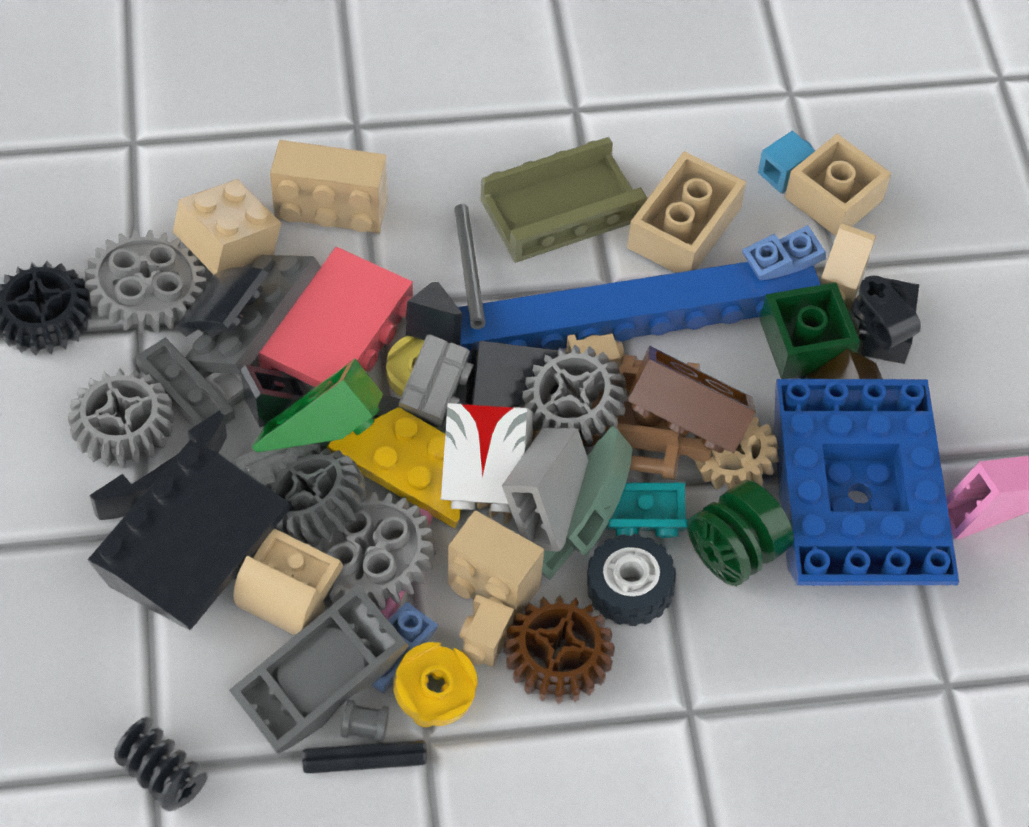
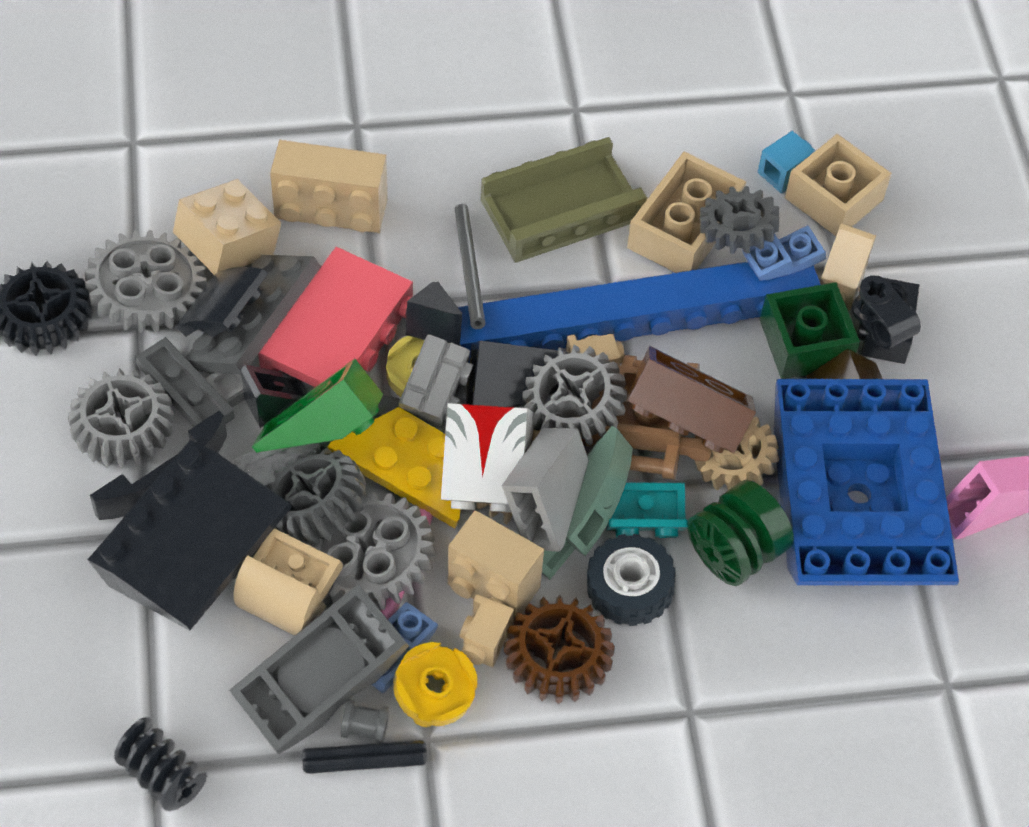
none -> dark grey gear [700,186,779,254]

